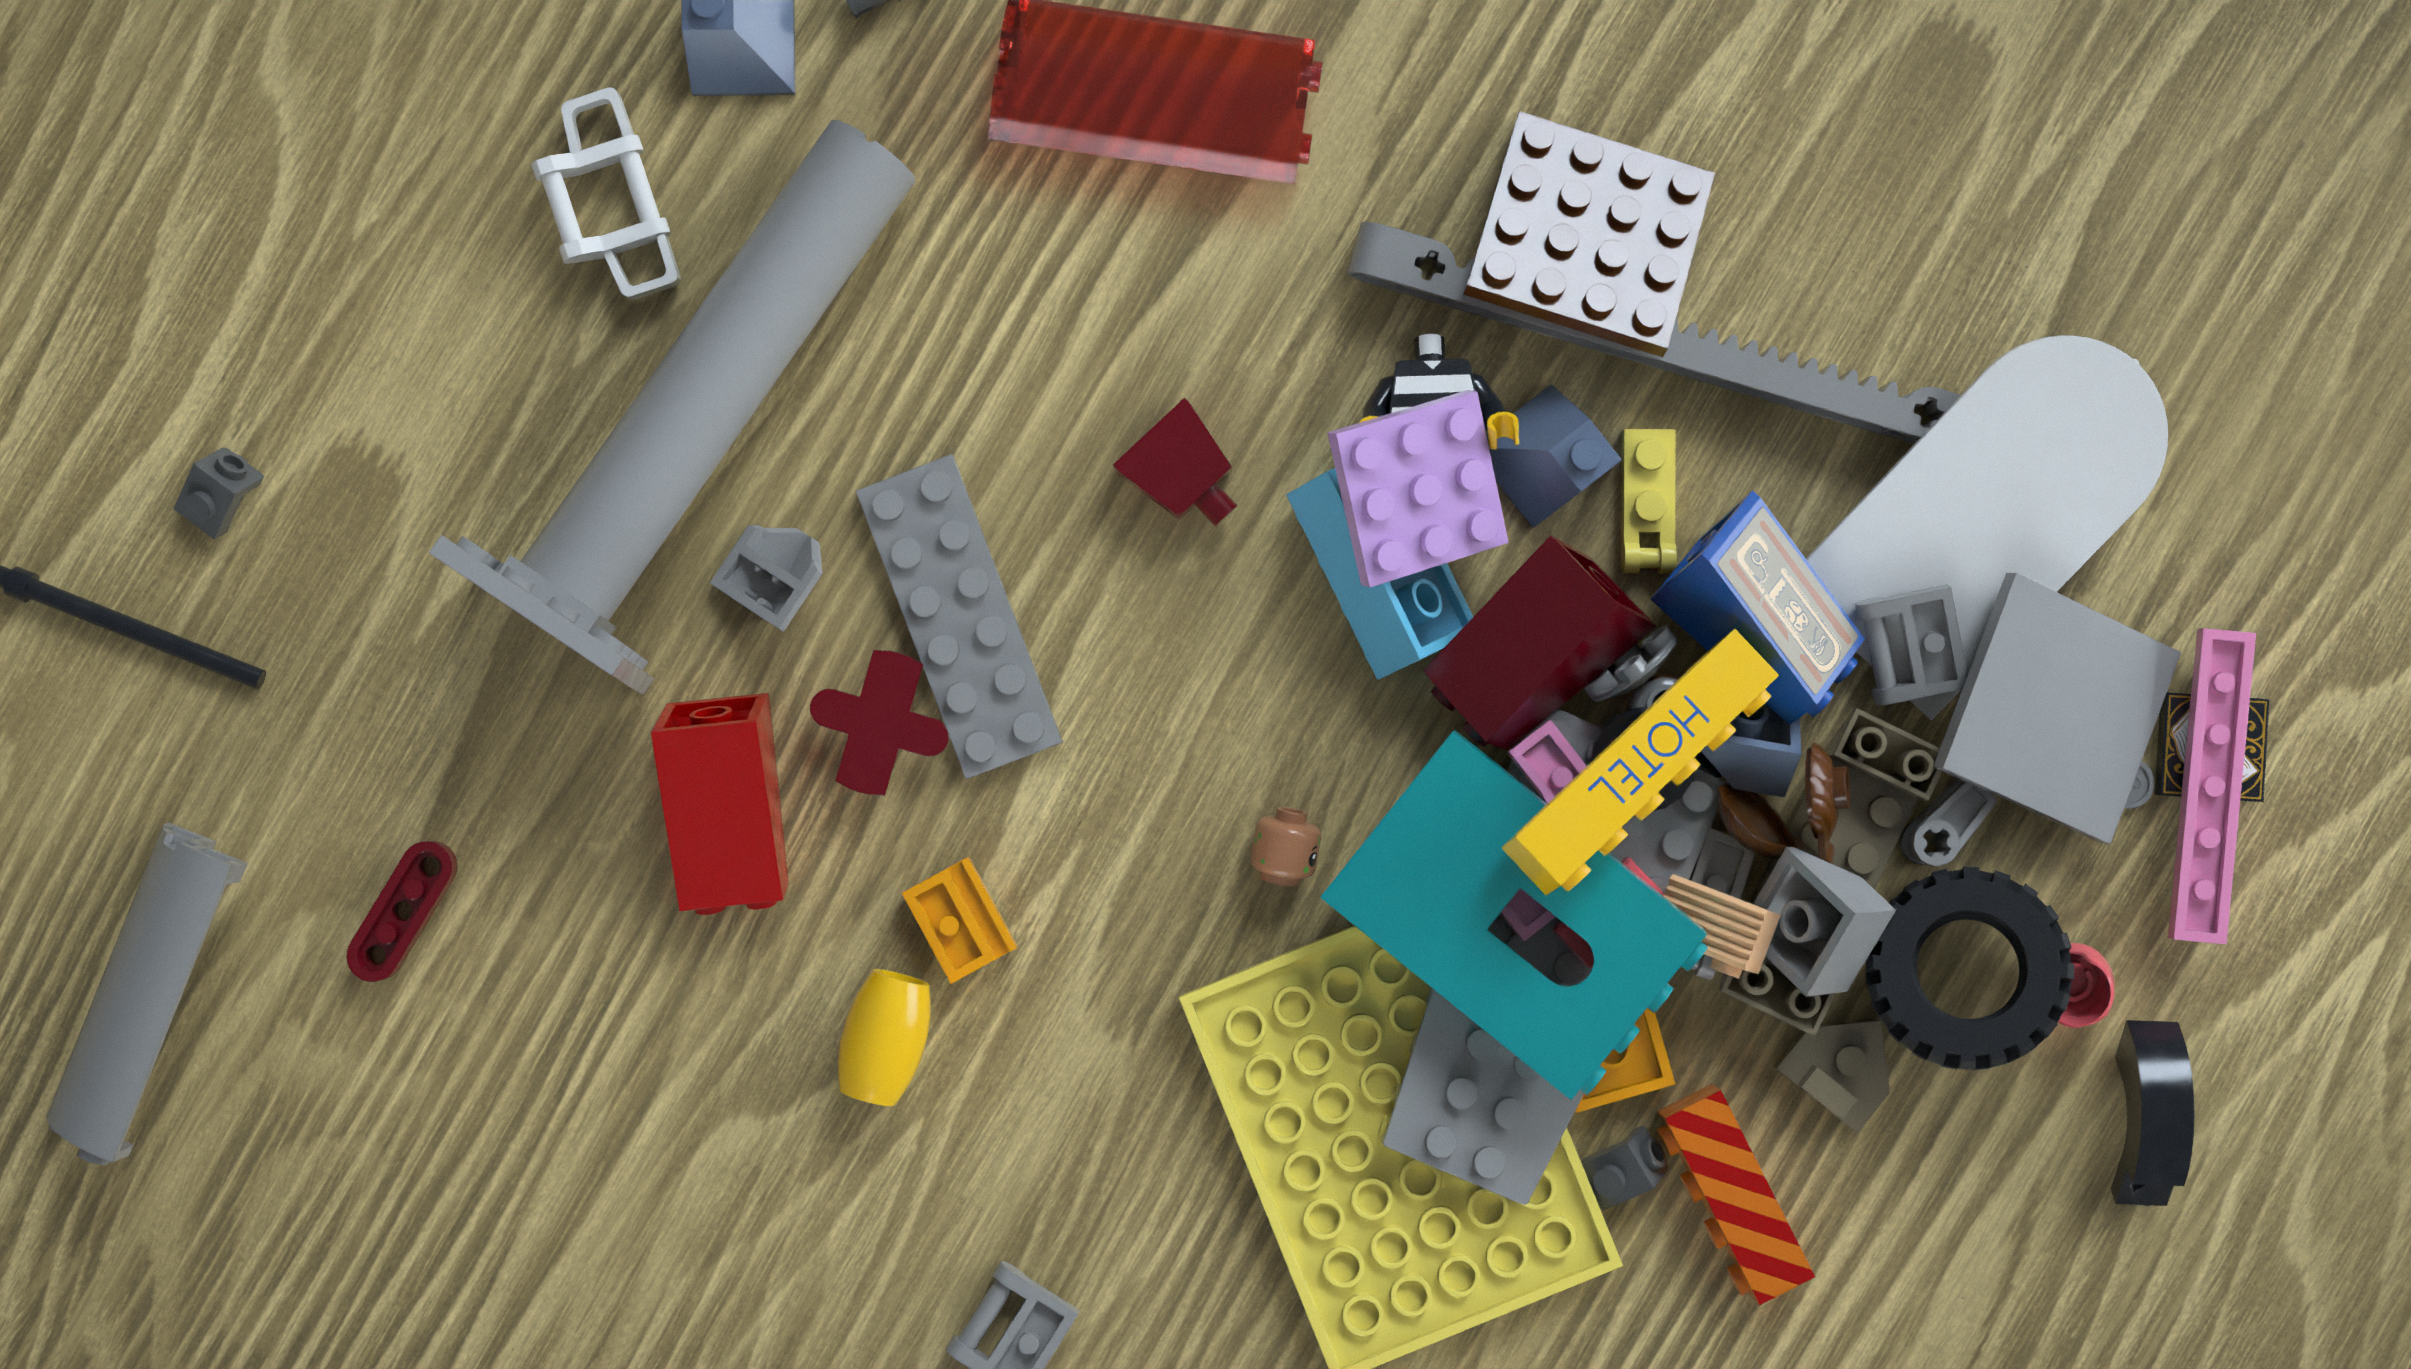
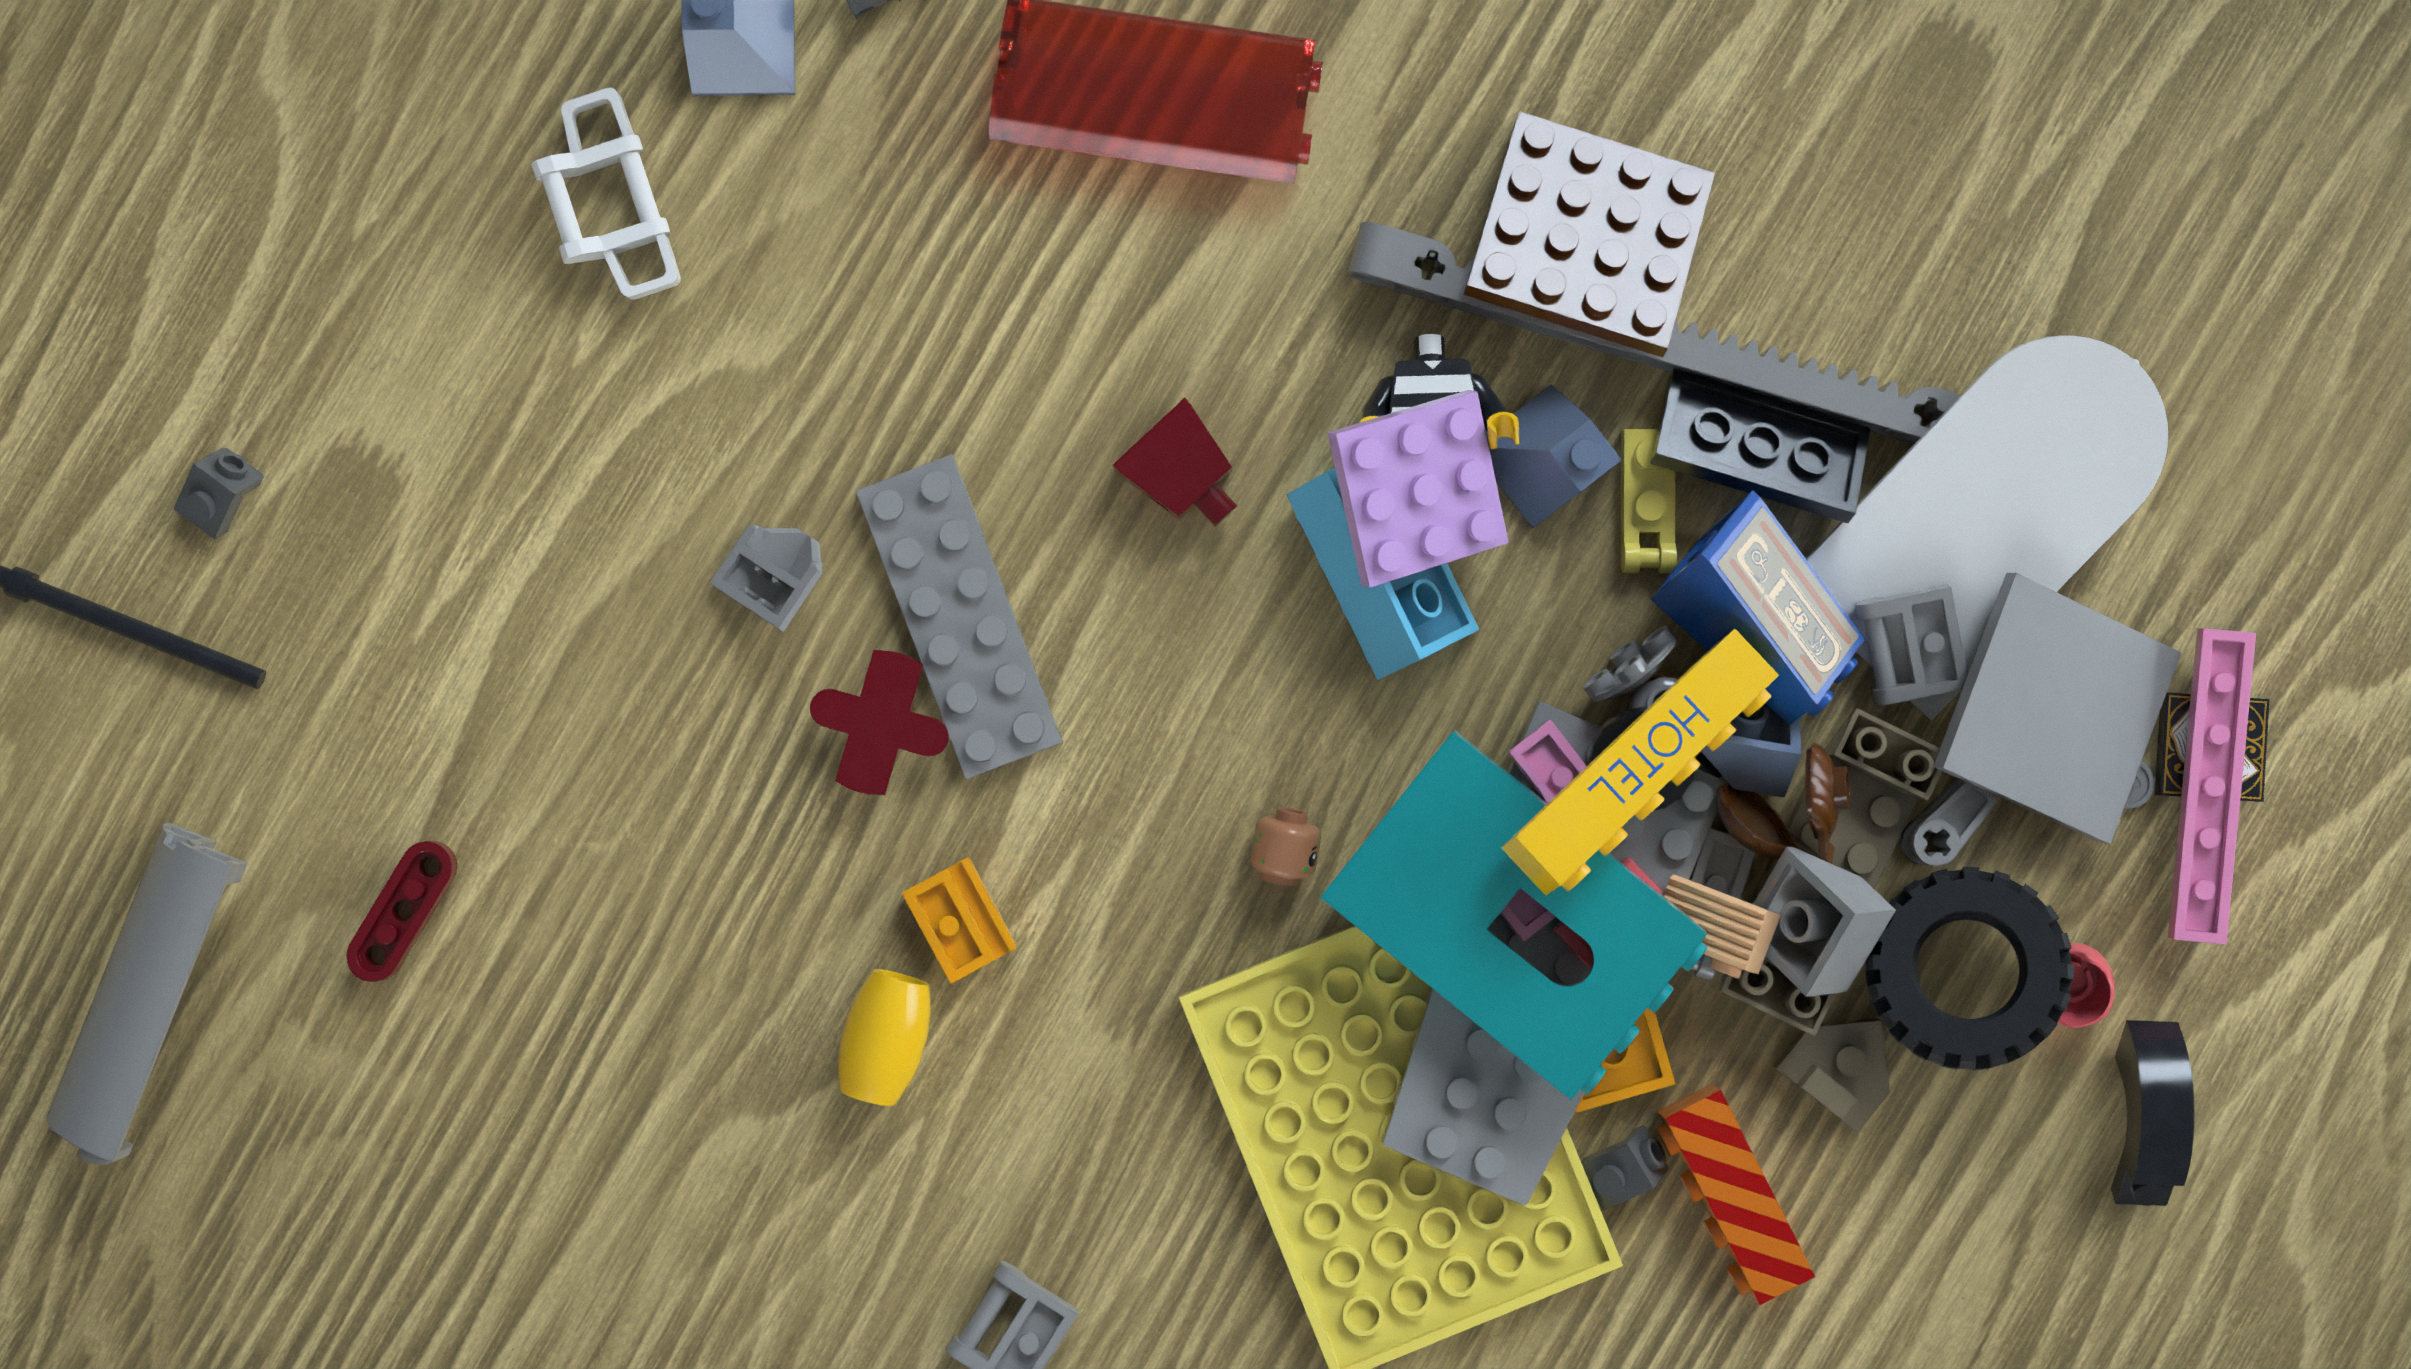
light grey piece [429,119,916,695] -> none
red slope [651,693,789,915] -> none
dark red slope [1423,535,1656,750] -> none
none -> black plate [1650,368,1870,524]

